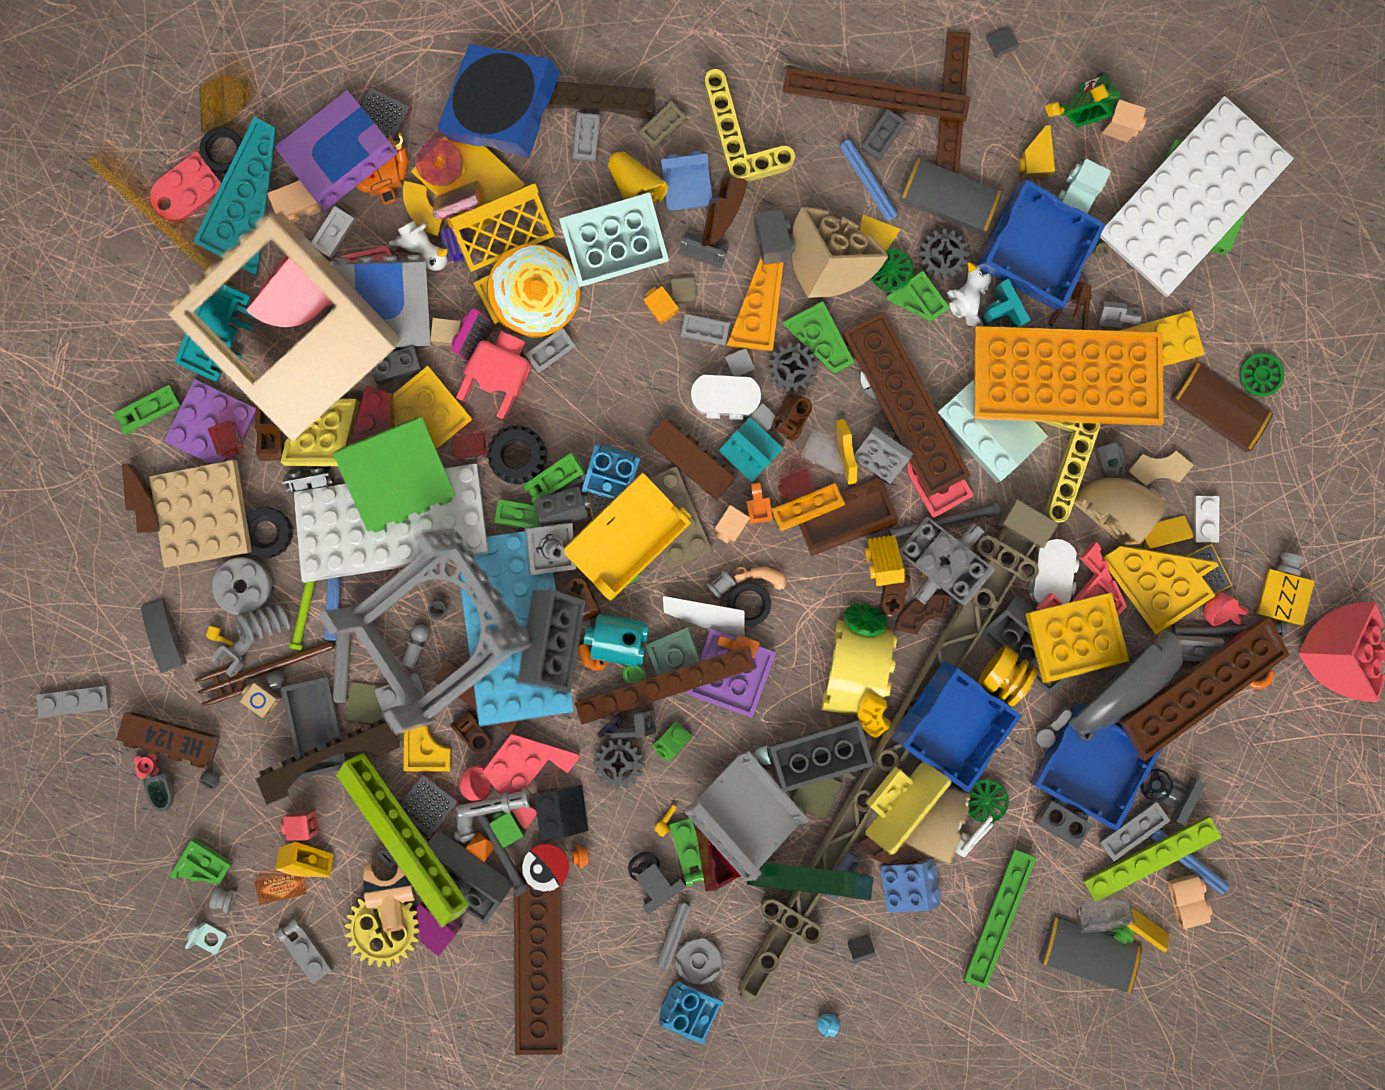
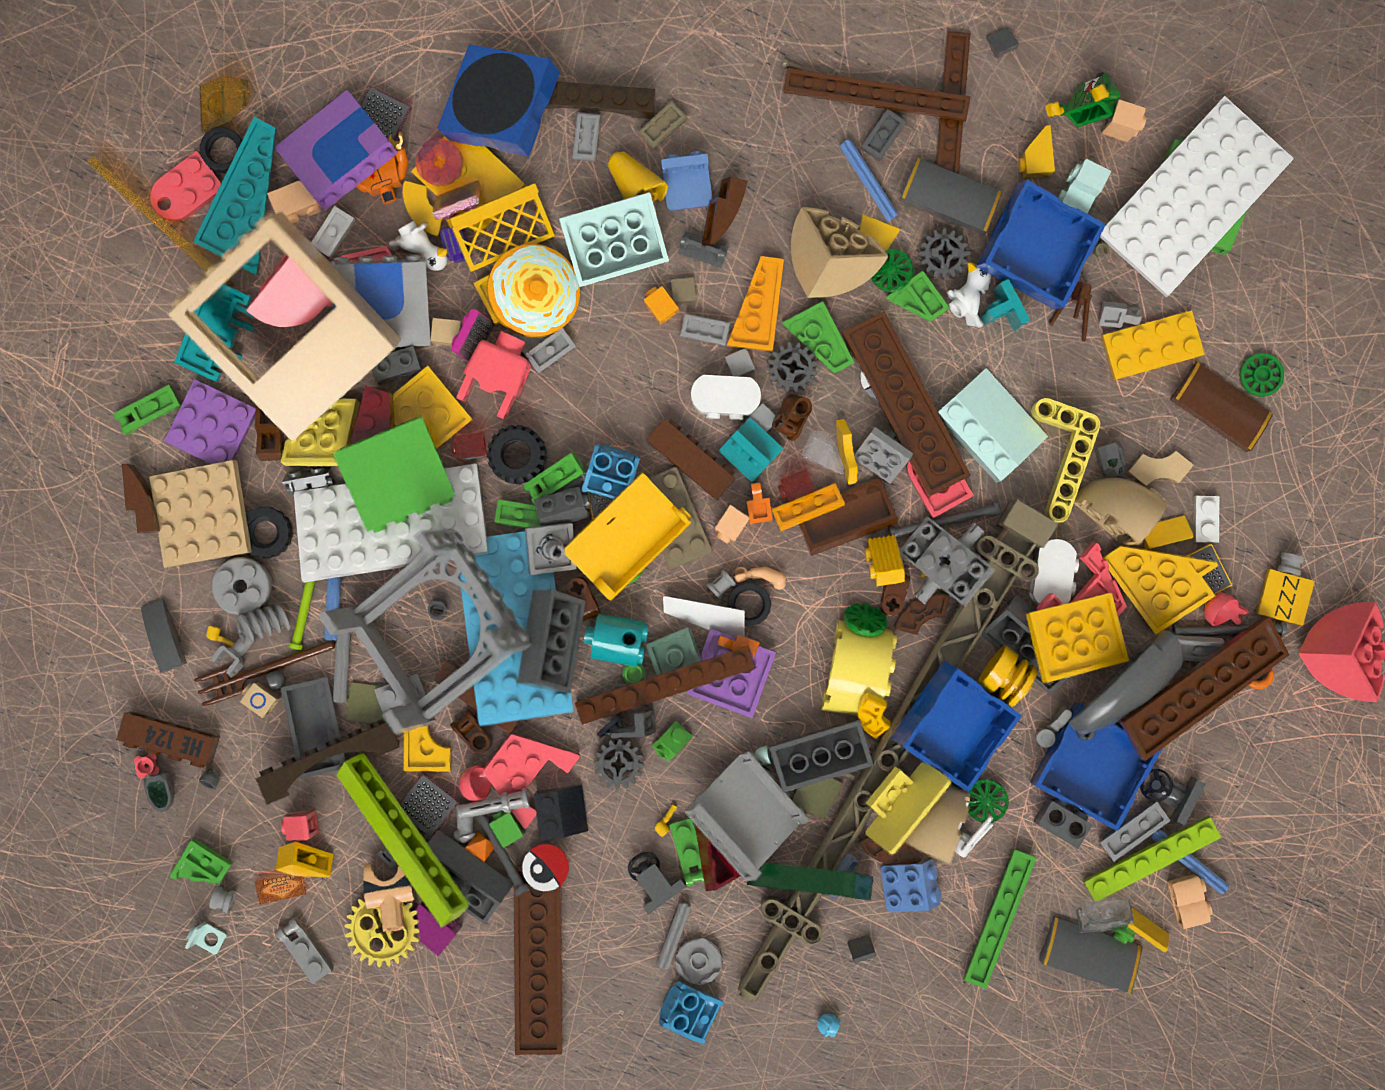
light grey plate [36,685,111,718] -> none
clear red brick [207,420,245,458] -> none
light grey pin [401,624,429,669] -> none
orange plate [571,845,588,869] -> none
orange arm [578,644,607,671] -> none
light yellow beam [705,69,795,182] -> none
dark grey brick [754,209,795,265] -> none
light orange plate [974,326,1164,426] -> none

